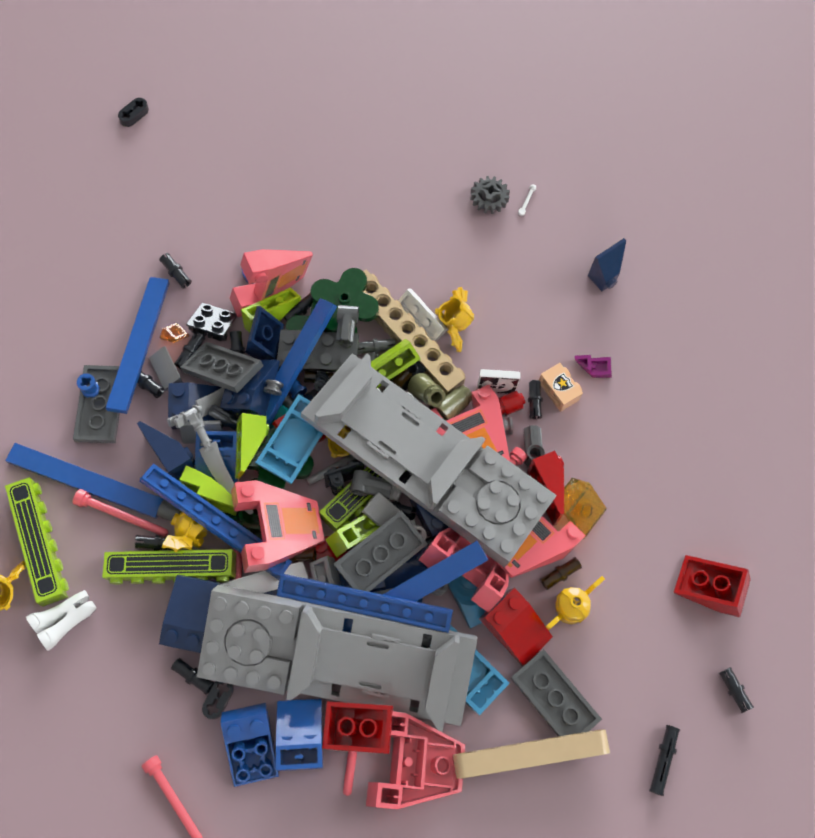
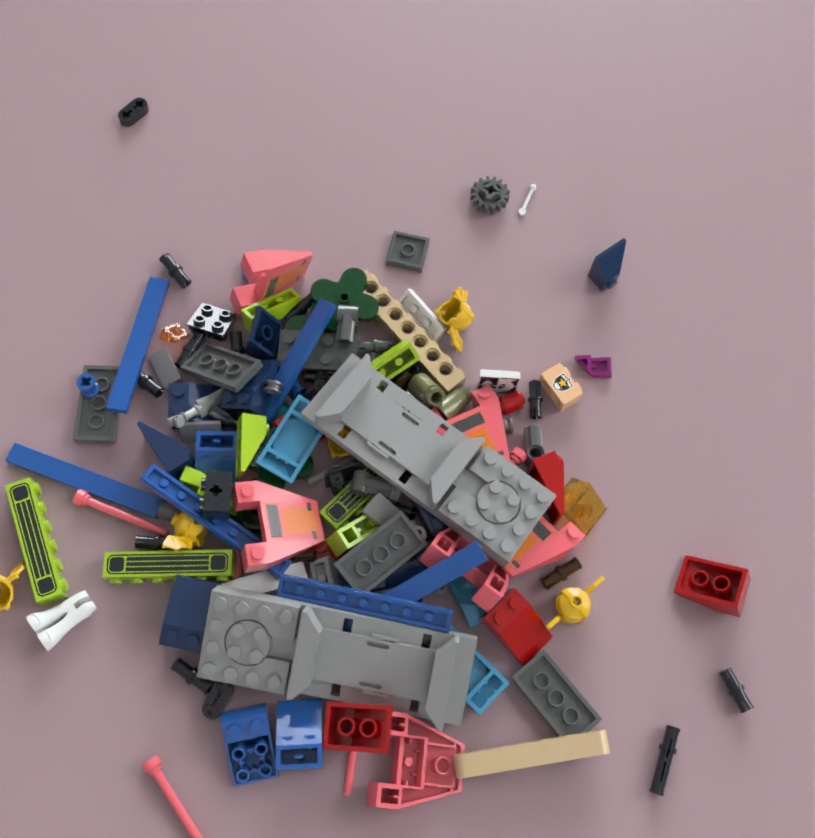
light grey sword [187,413,253,514] -> none
none -> black brick [199,470,232,520]
none -> dark grey tile [385,230,430,273]

